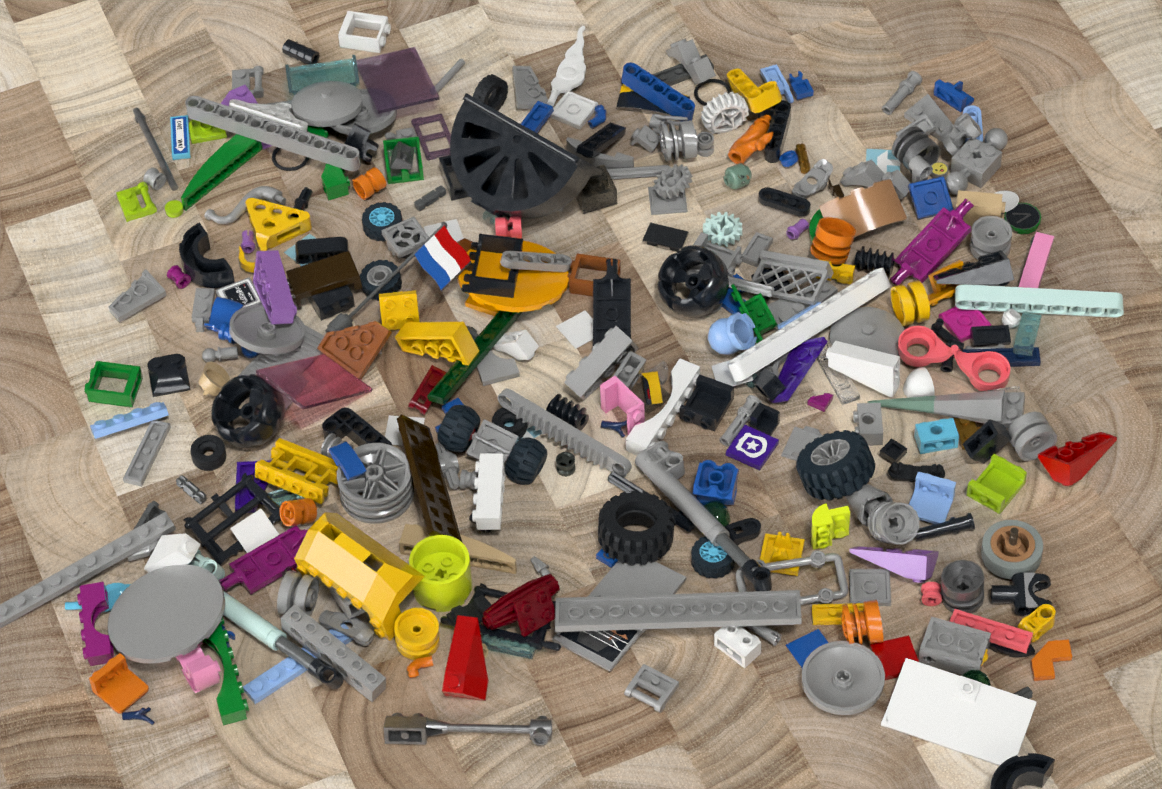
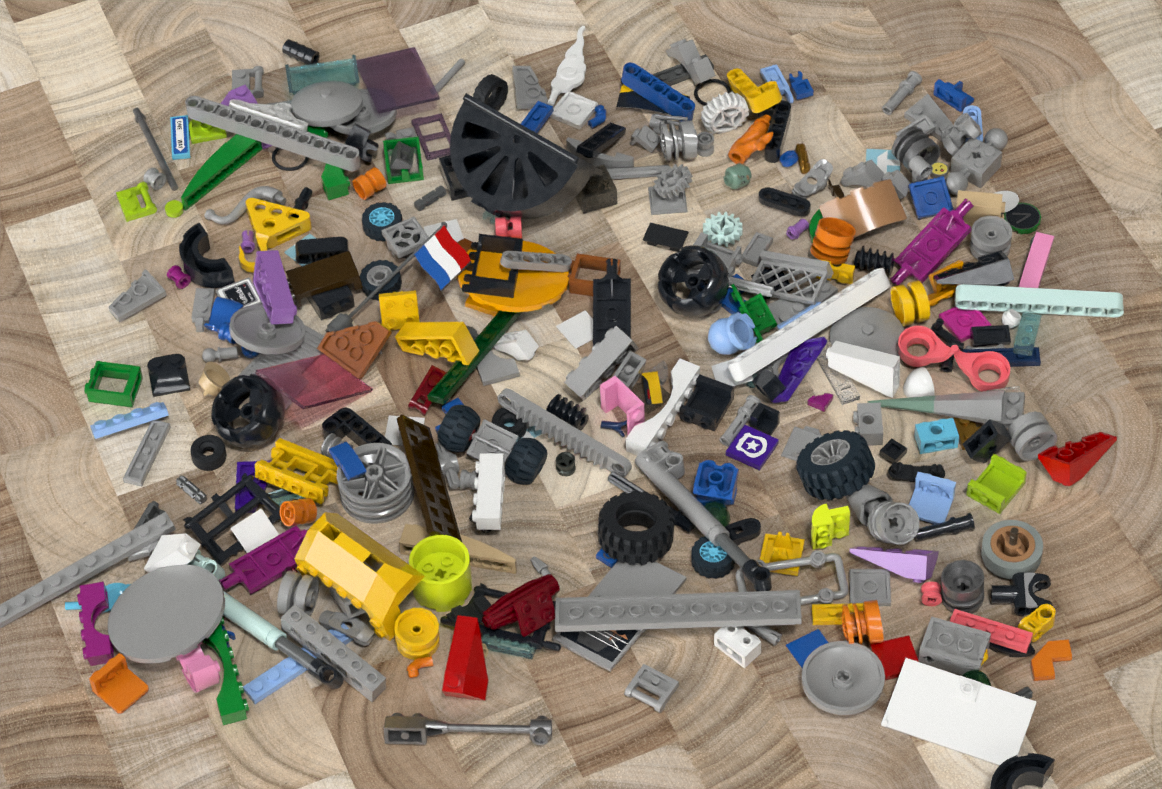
dark blue bar [122,707,155,725] -> none
white window [338,11,391,53] -> none

